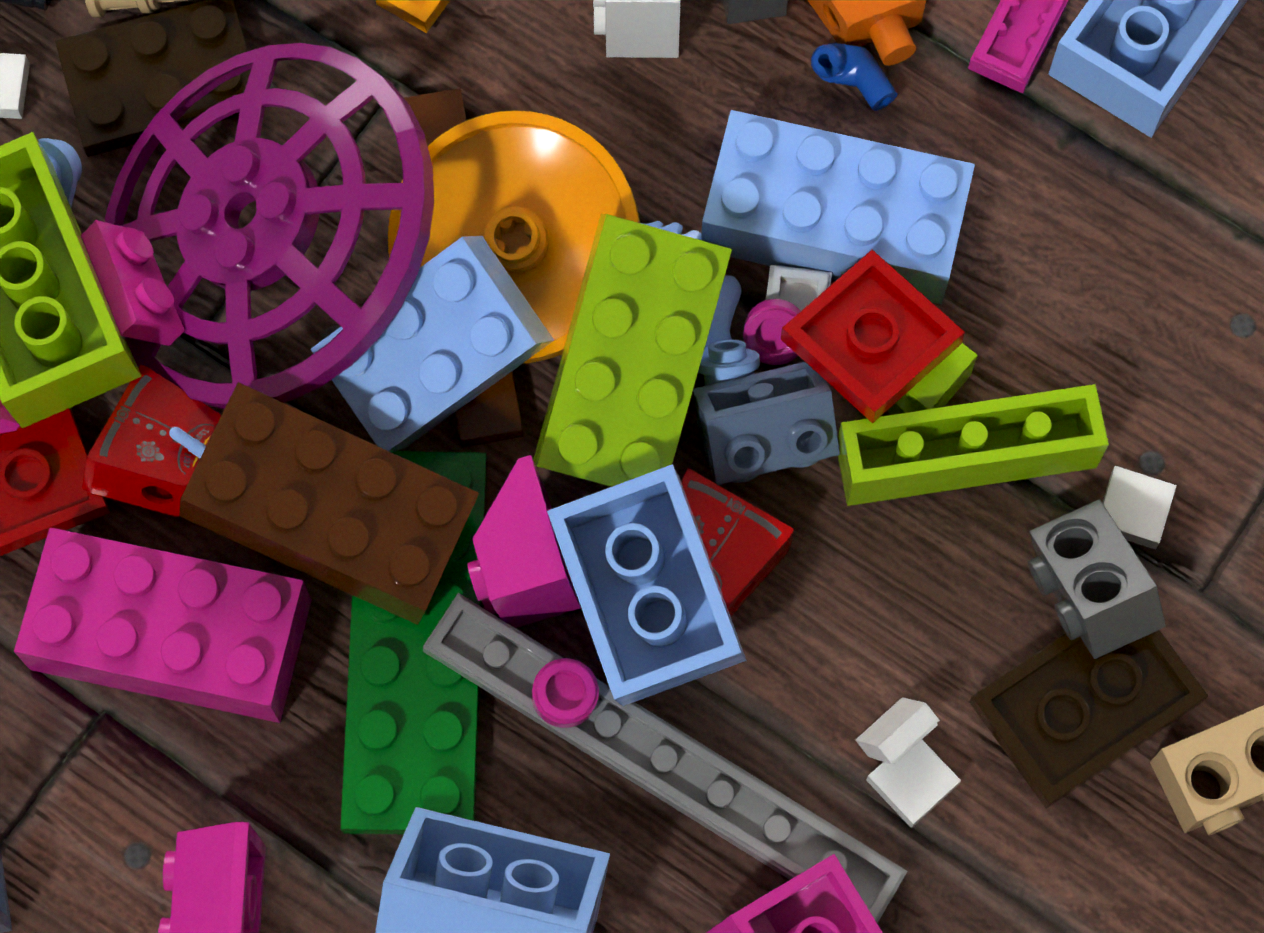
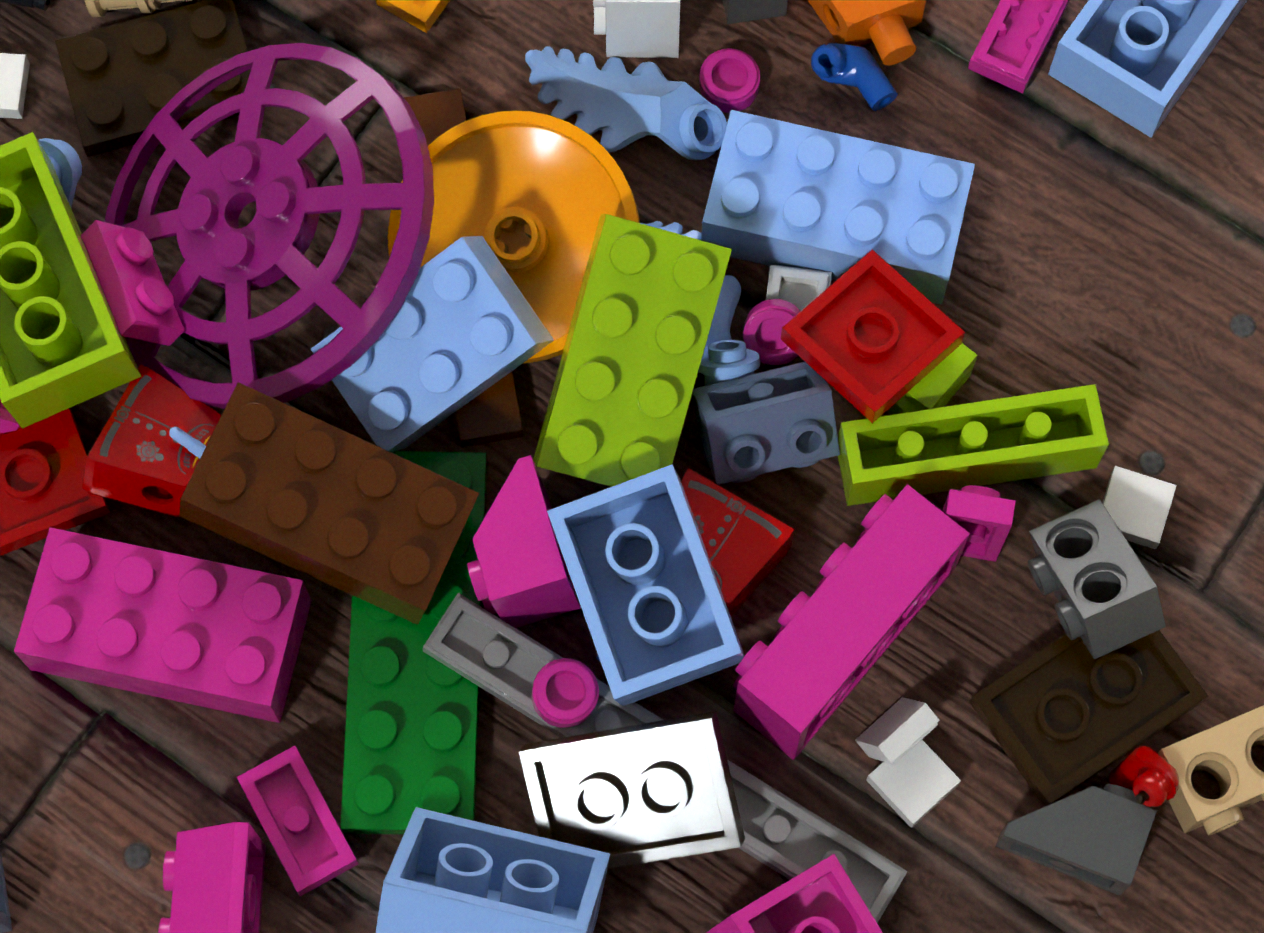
none -> dark pink plate [237,746,359,896]
none -> plate [519,711,745,869]
none -> light blue plant [525,46,727,160]
none -> dark pink tile [699,48,760,113]
none -> dark pink brick [733,484,970,760]
none -> dark pink plate [942,485,1016,562]
none -> dark grey slope [995,784,1157,896]
none -> red arm [1109,746,1179,807]

